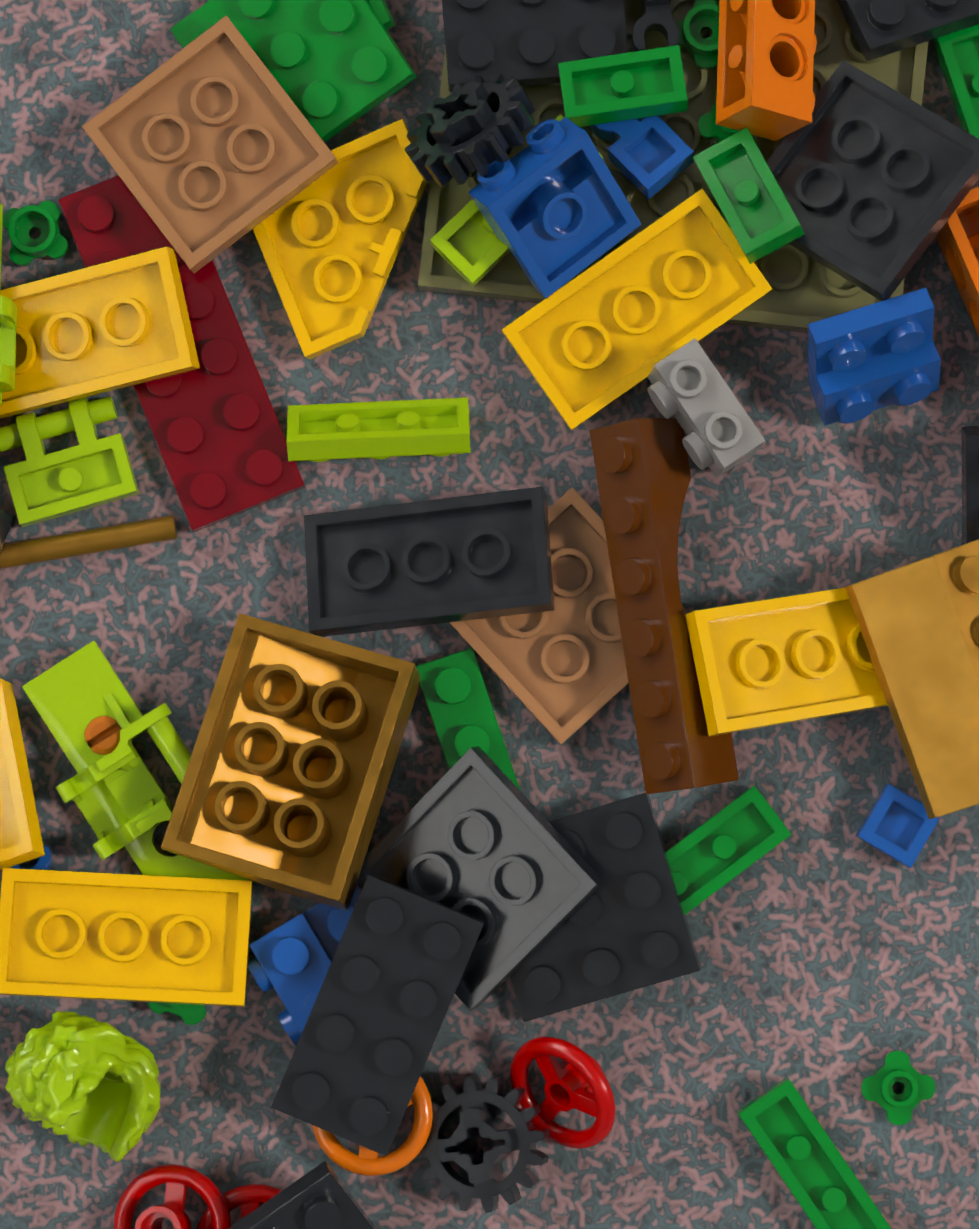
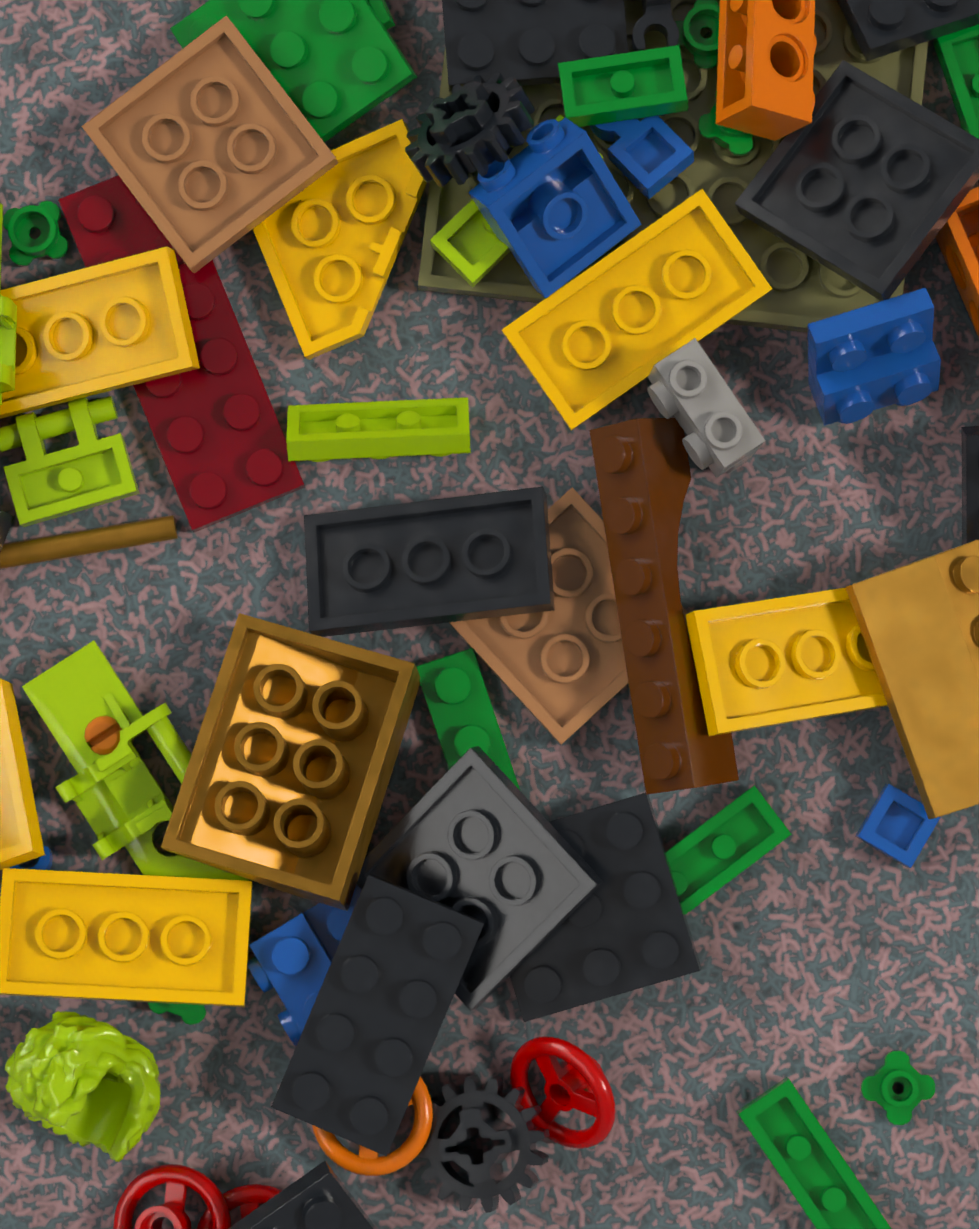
green plate [693,127,804,264] -> none

